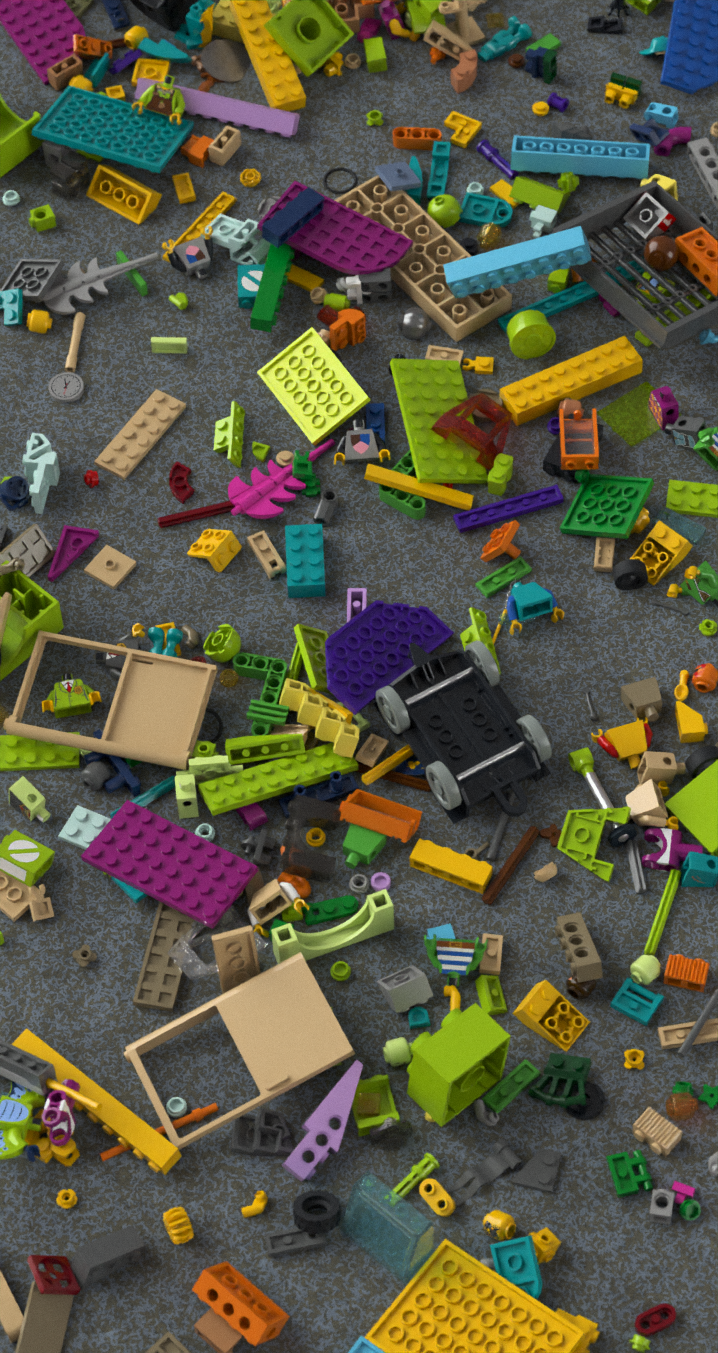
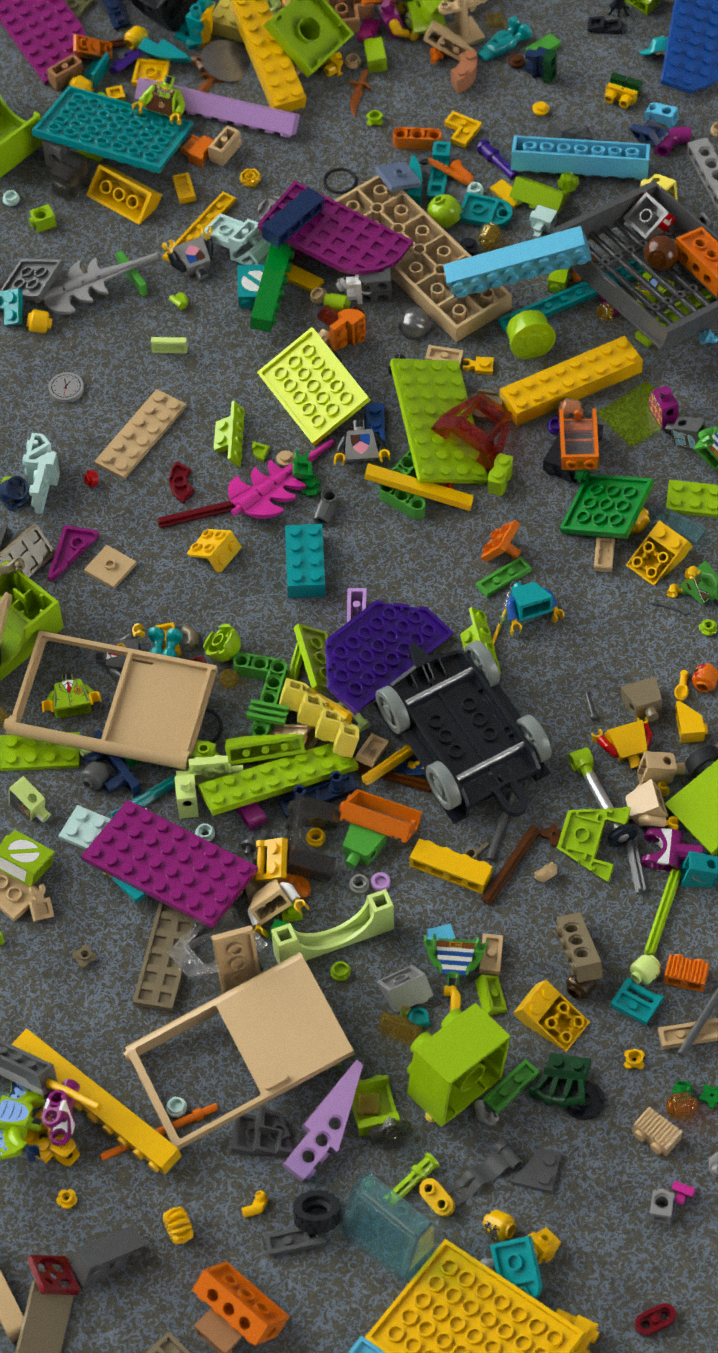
tan piece [65,312,85,372] -> none
tan plate [247,530,287,579] -> none
green plate [301,895,359,926] -> none
yellowish green head [382,1037,413,1067] -> none
dark purple plate [453,485,564,533] -> none
dark purple bush [547,92,569,113] -> none
green plate [606,1150,653,1198] -> none
black tyre [613,559,648,590] -> none
lime plate [629,1334,651,1353] -> none
green plate [679,1199,701,1221] -> none
none -> yellow plate [254,837,288,882]
none -> dark orange piece [350,69,371,117]
none -> clear yellow plate [377,1005,422,1046]
none -> orange piece [419,158,474,186]
none -> clear yellow plate [597,303,613,321]

